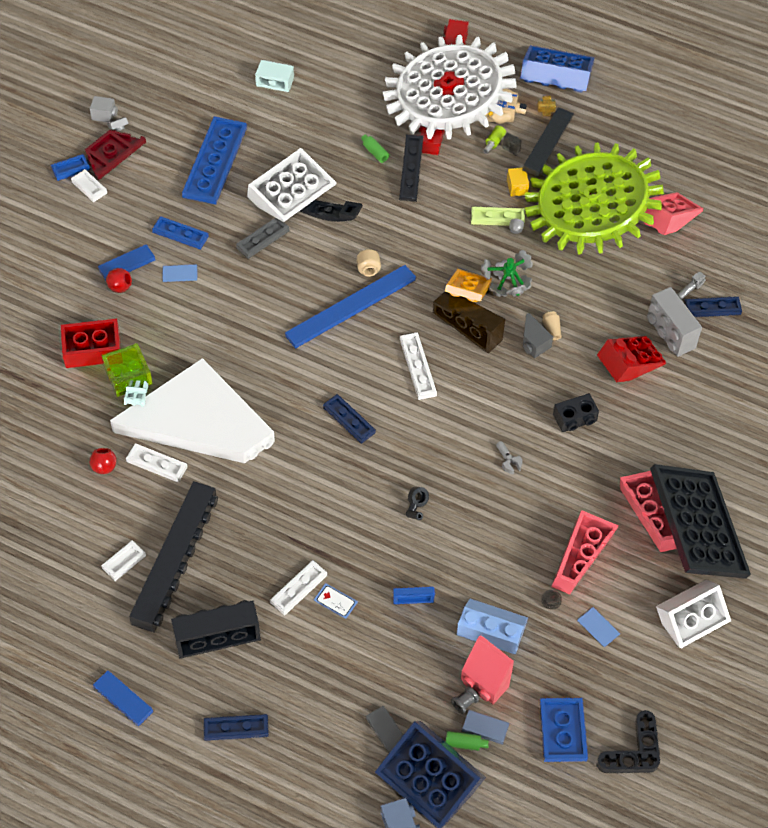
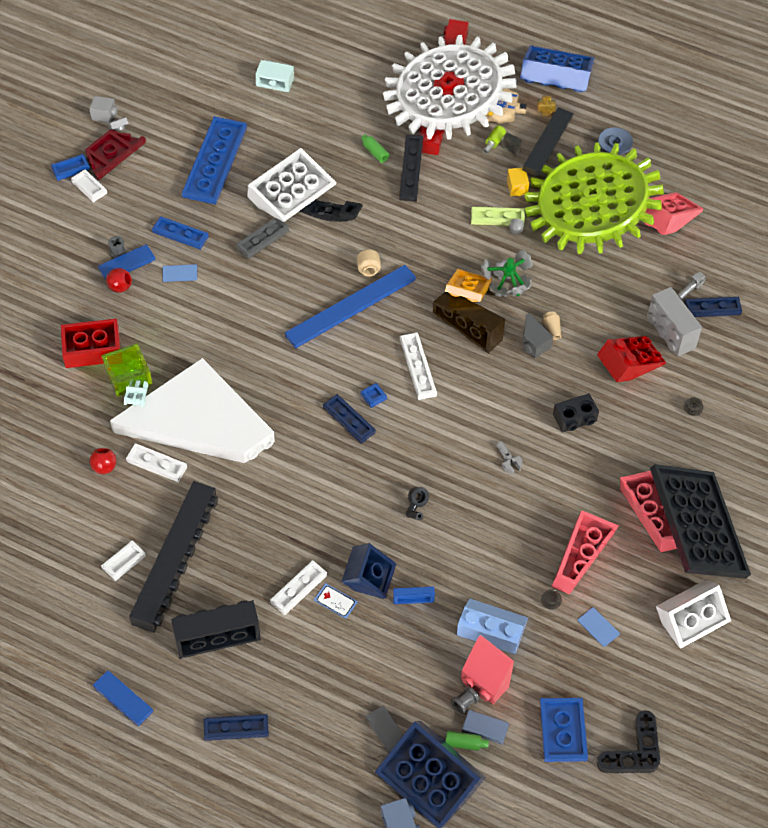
none -> dark grey bush [108,236,126,259]
none -> dark blue slope [341,543,396,599]
none -> blue tile [361,383,387,408]
none -> sand blue dish [598,127,633,155]
none -> clear smoke plate [684,397,703,416]

